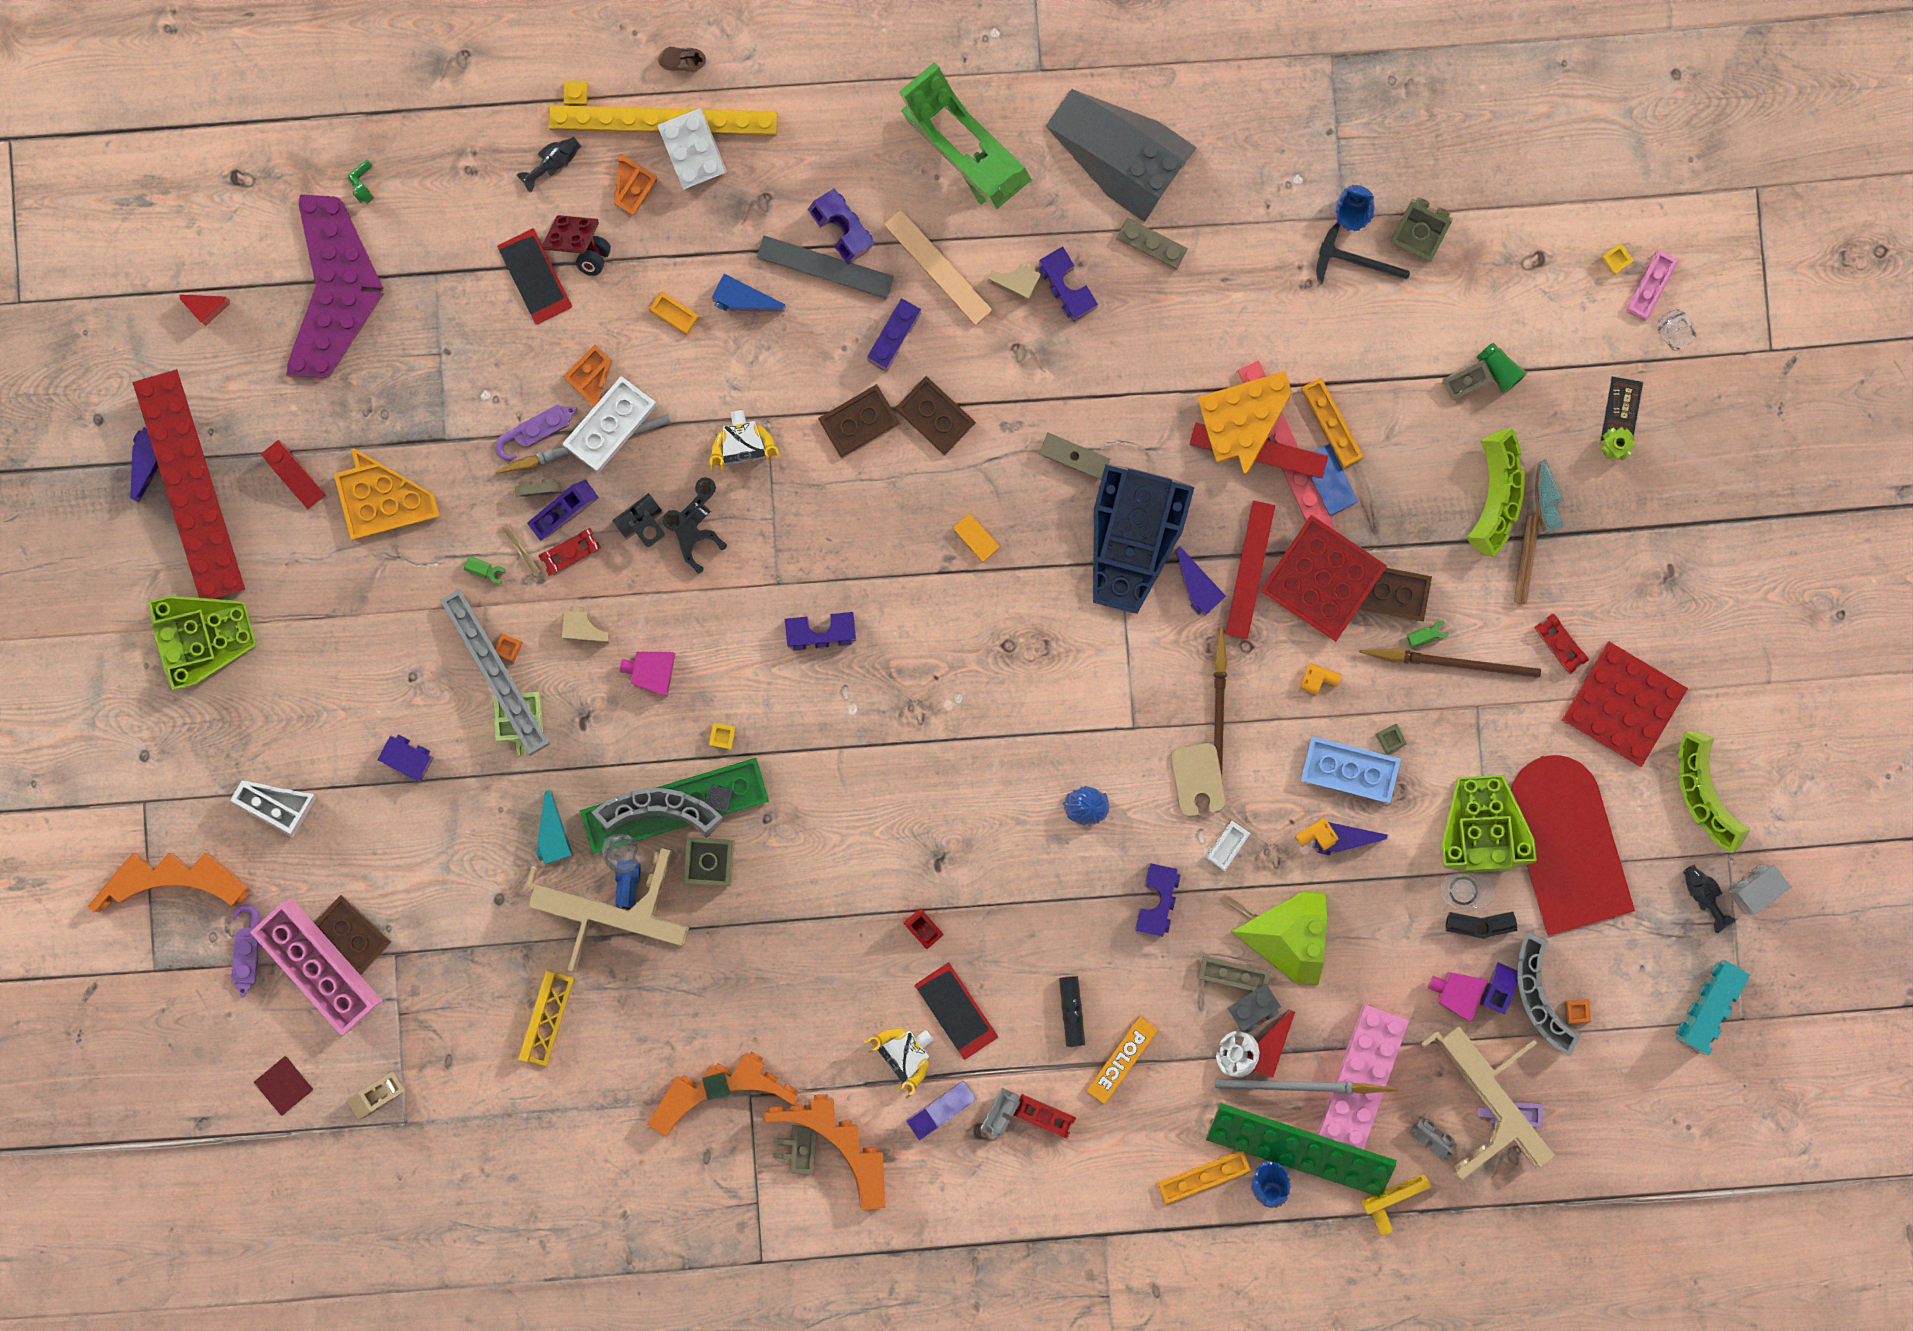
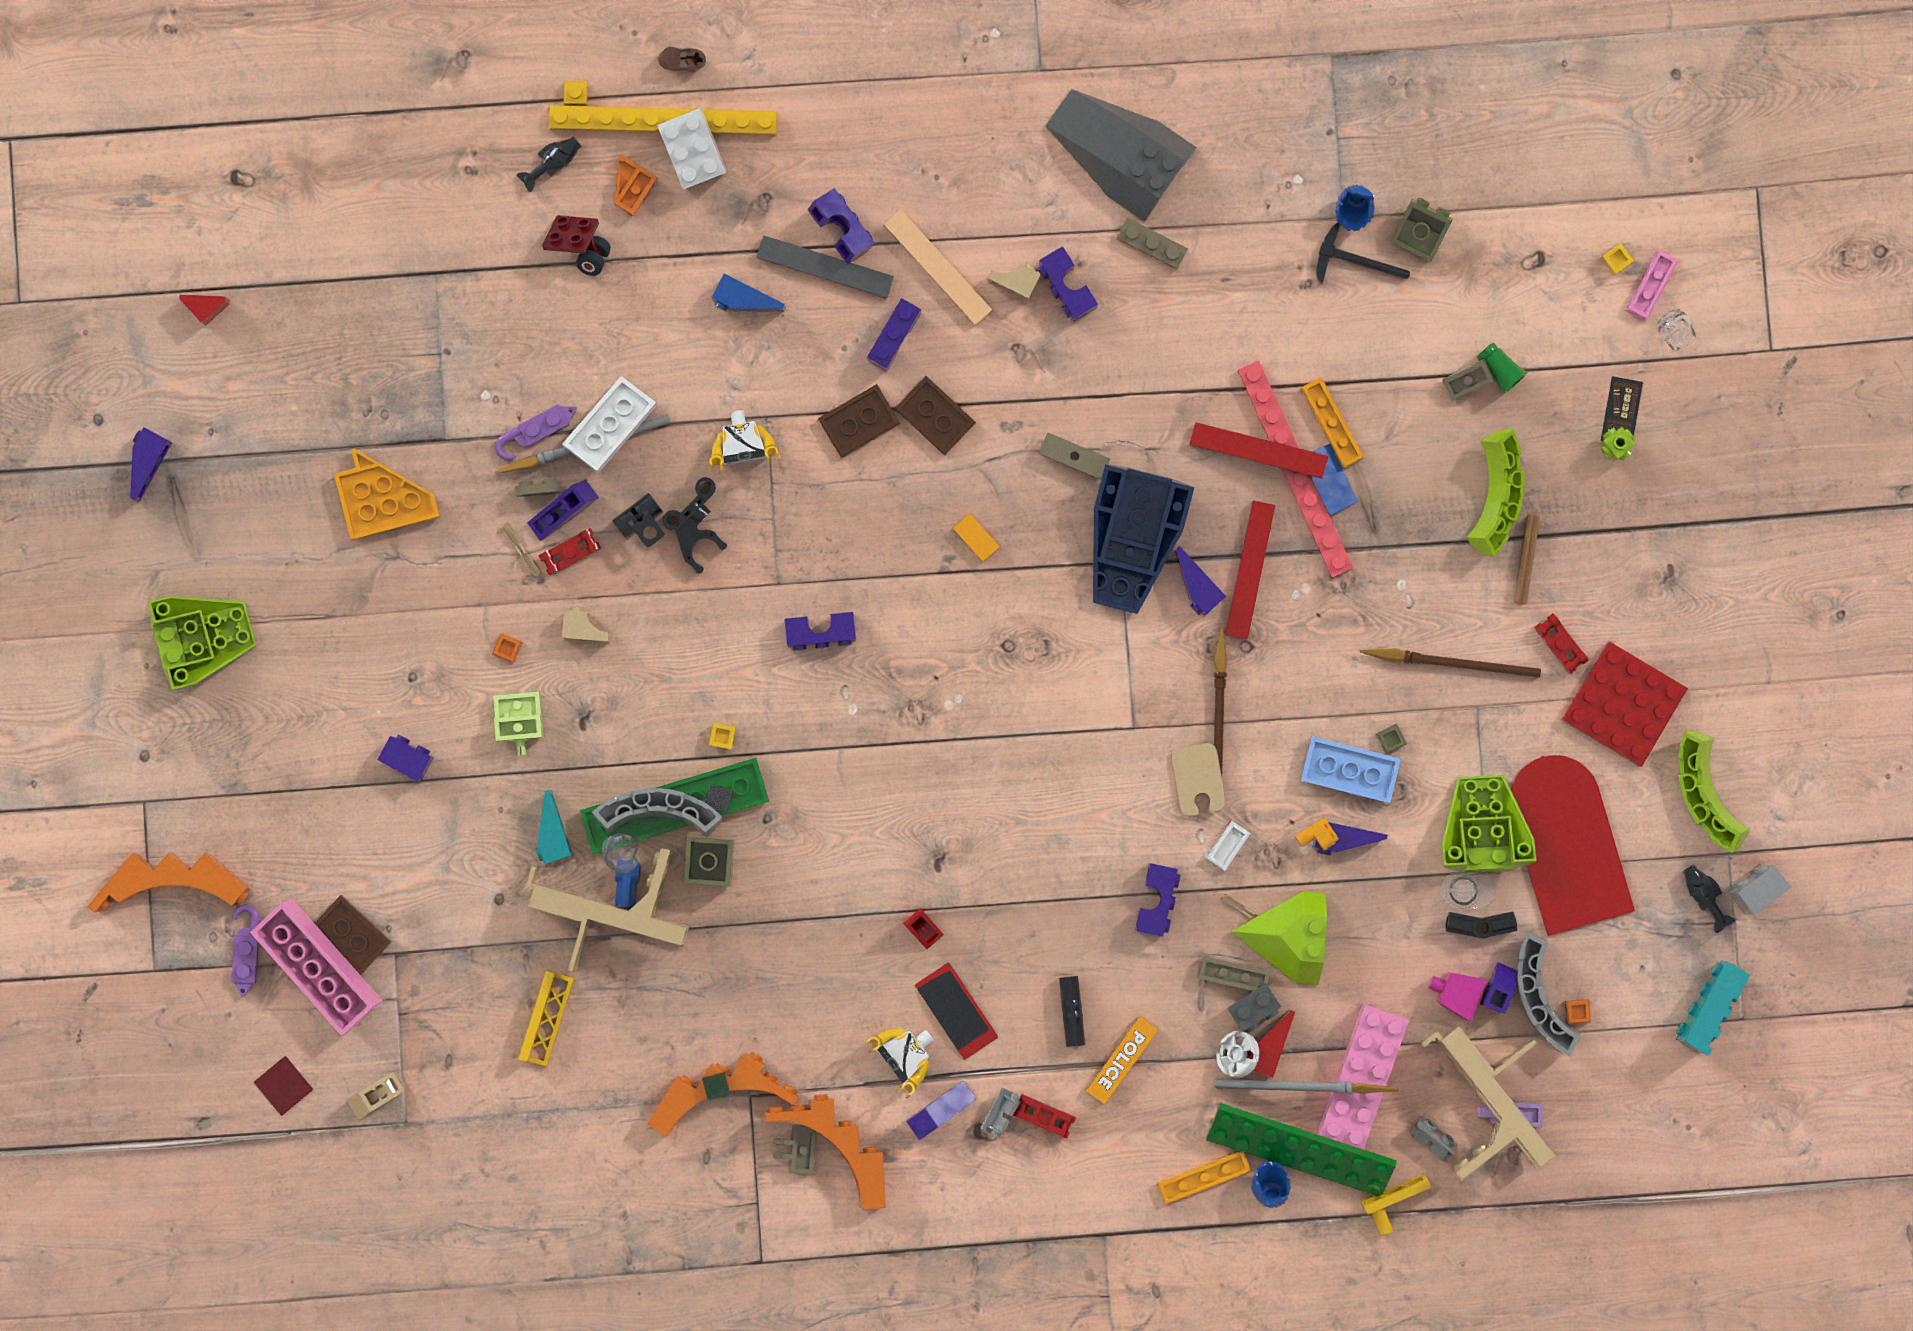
red plate [132,369,245,602] -> none
white wedge [230,781,317,838] -> none
red slope [261,440,326,510] -> none
magenta wing [287,194,384,378] -> none
green plate [348,159,374,204] -> none
light grey plate [440,589,550,756] -> none
bright green bar [464,556,506,584] -> none
black sticker [497,228,572,325] -> none
orange wing [563,344,612,407] -> none
dark pink torso [620,652,675,696] -> none
light orange tile [649,291,700,335] -> none
bright green piece [899,63,1032,210] -> none
blue hair [1063,786,1109,826] -> none
light orange wing [1197,371,1292,475] -> none
red plate [1260,514,1388,642] -> none
light orange piece [1300,663,1342,696] -> none
reddish brown plate [1358,568,1432,622] -> none
bright green bar [1407,621,1449,649] -> none
clear light blue slope [1535,459,1565,534] -> none

